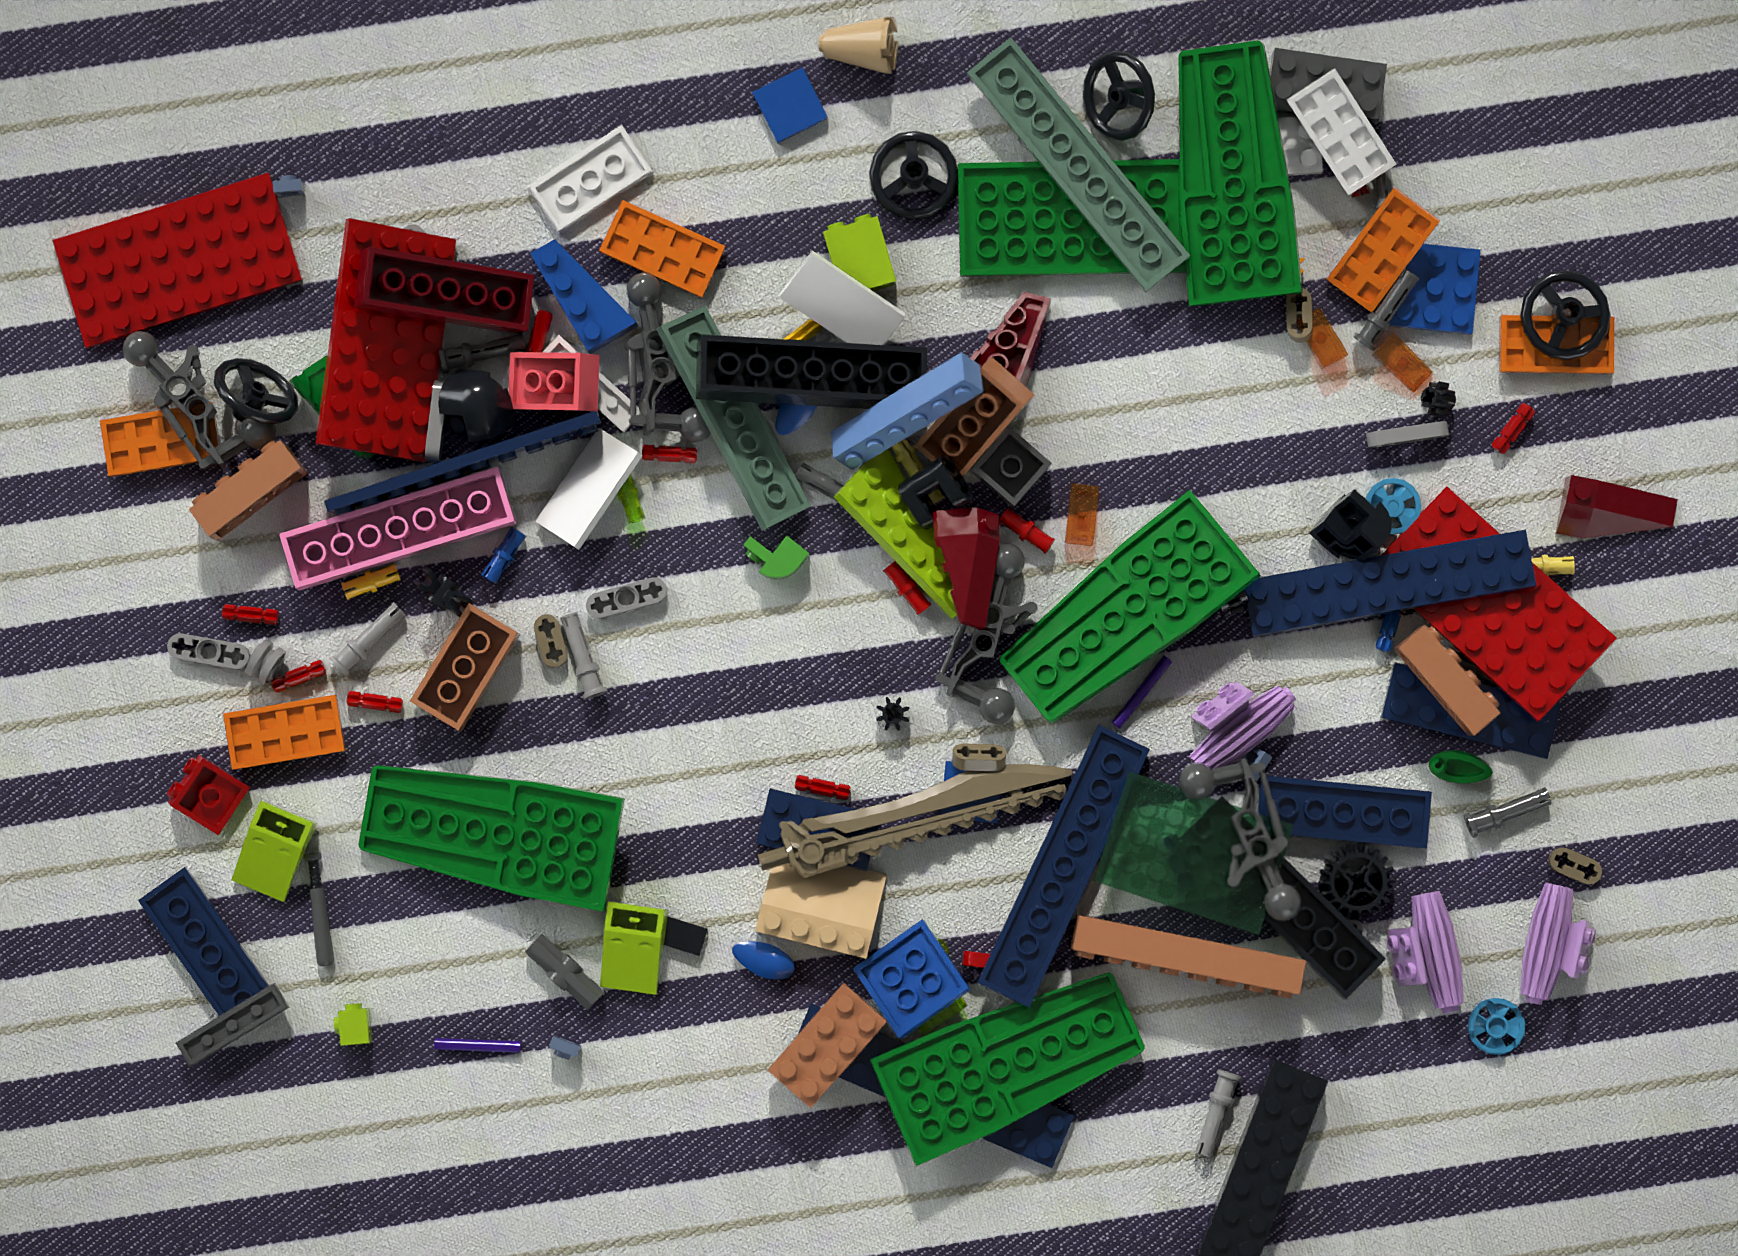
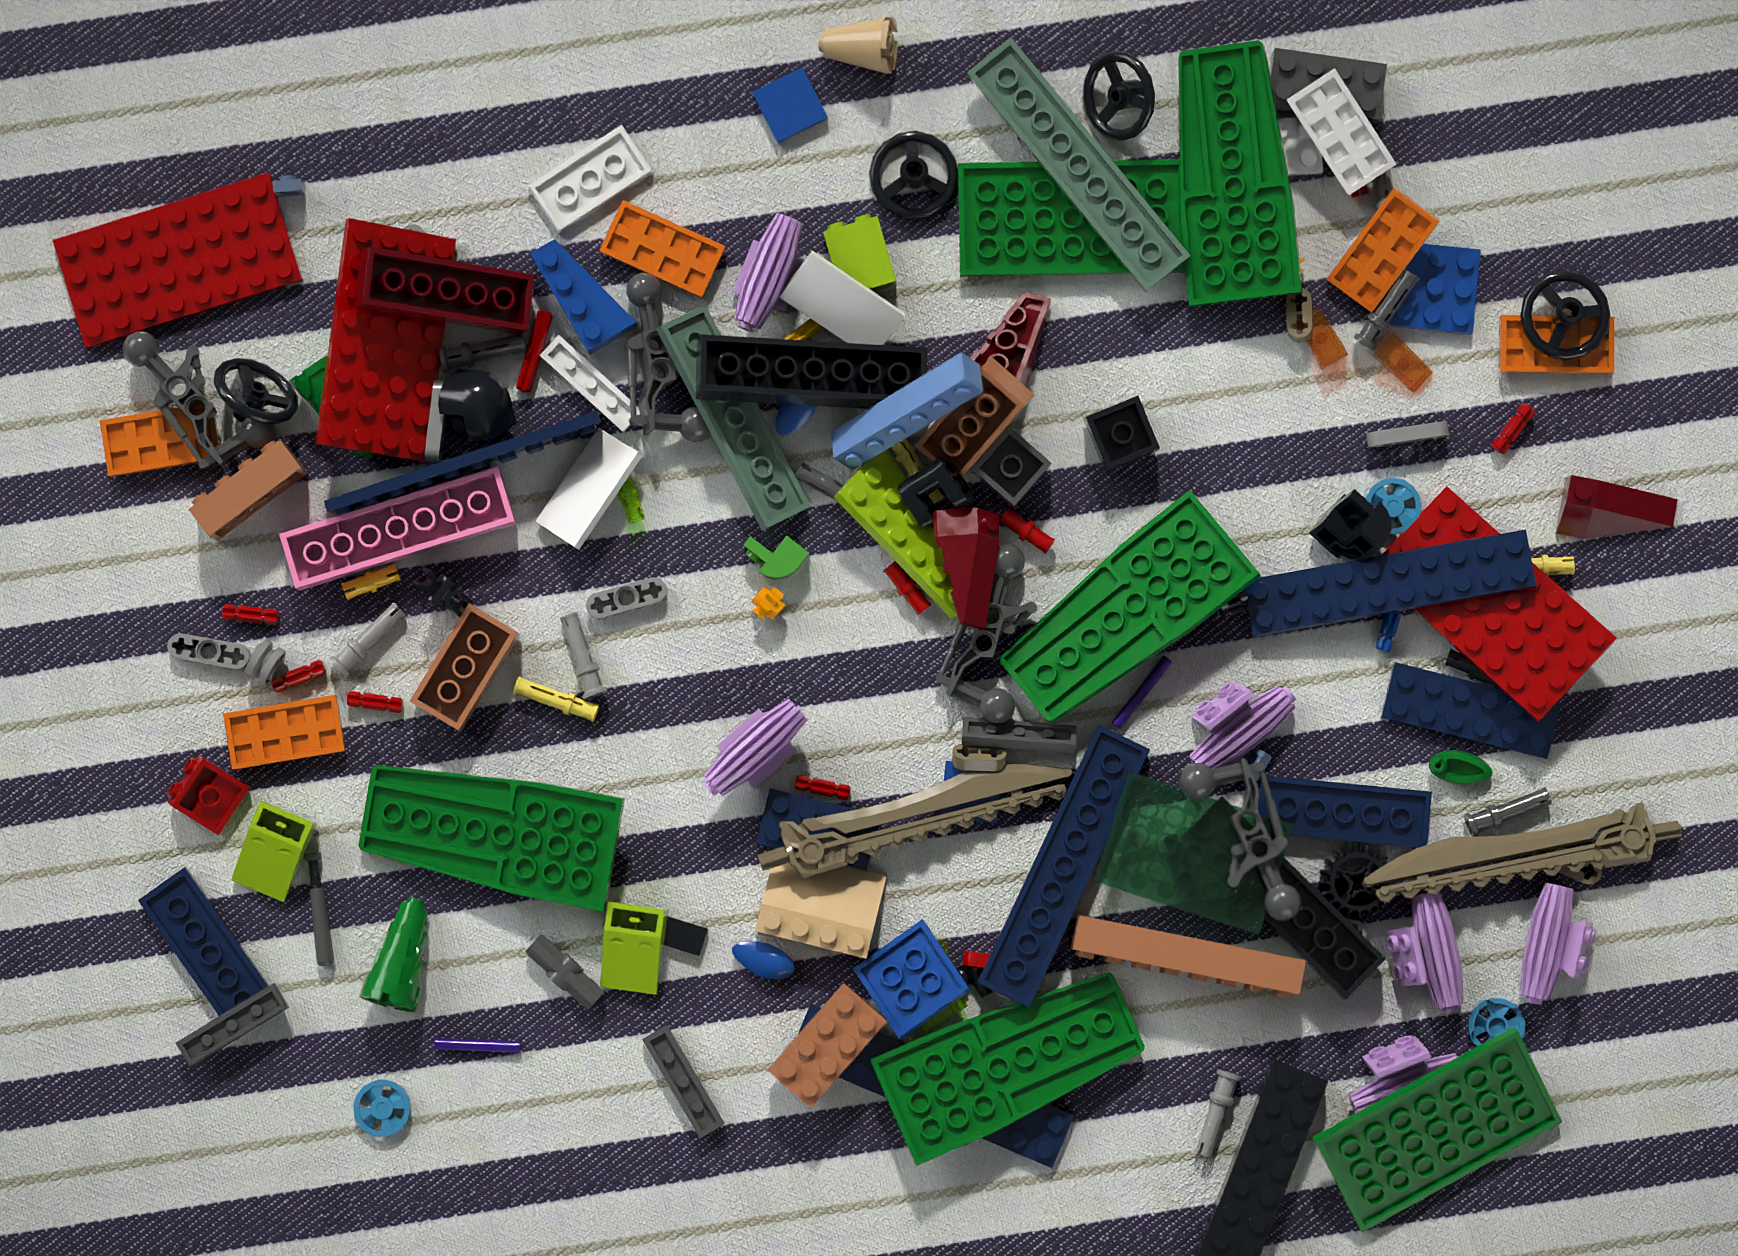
lime brick [334,1003,373,1046] -> none
blue pin [481,527,526,584] -> none
coral slope [508,352,600,412] -> none
dark tan beam [534,614,568,668] -> none
sand blue plate [549,1036,581,1060] -> none
red axle [642,444,698,464] -> none
black gear [876,697,910,731] -> none
clear orange slope [1064,483,1100,546] -> none
nougat brick [1393,625,1500,736] -> none
black gear [1421,381,1456,416] -> none
none -> dark azure piece [353,1079,411,1137]
none -> green cone [359,897,428,1012]
none -> light yellow pin [513,676,599,722]
none -> dark grey plate [642,1025,725,1138]
none -> lavender plate [703,699,808,796]
none -> lavender plate [732,213,805,333]
none -> light orange gear [751,586,786,621]
none -> black arm [957,965,993,998]
none -> dark grey plate [961,717,1077,753]
none -> black brick [1084,396,1160,473]
none -> green plate [1312,1027,1562,1232]
none -> lavender plate [1349,1036,1458,1113]
none -> dark tan piece [1362,802,1682,903]

